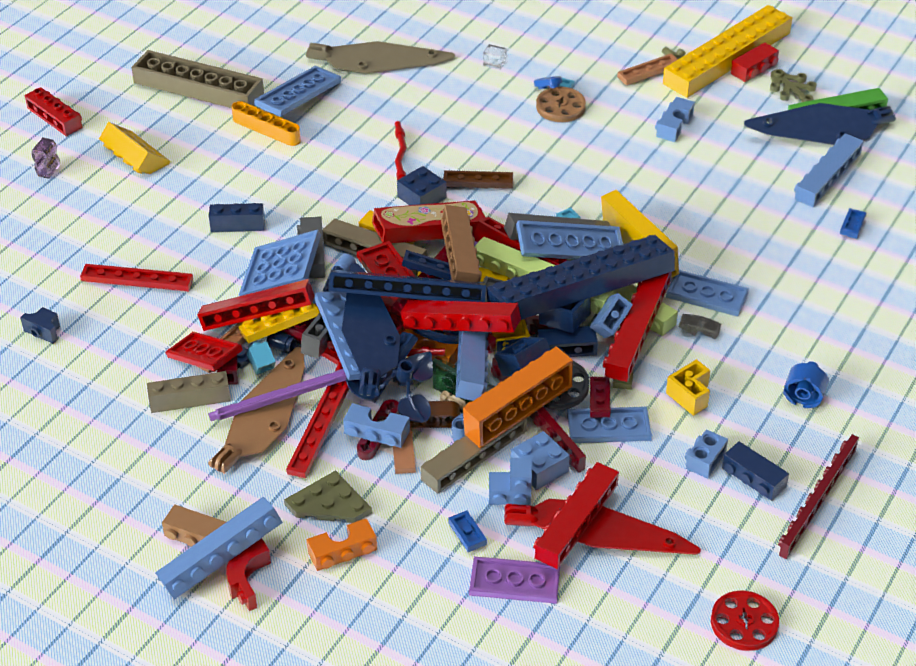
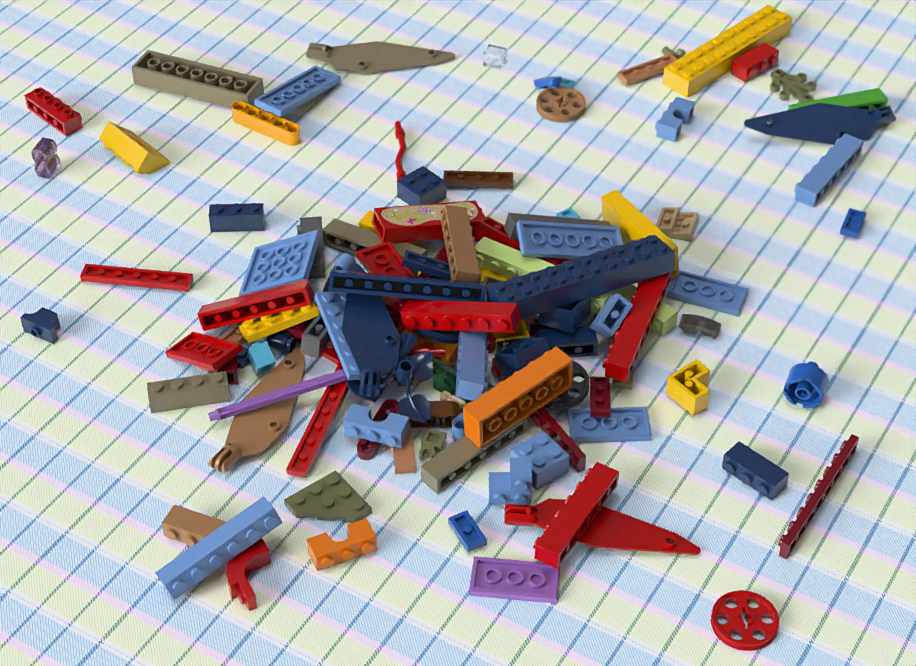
medium blue brick [685,429,728,479] -> none
none -> olive plate [419,428,447,460]
none -> tan slope [655,207,699,240]

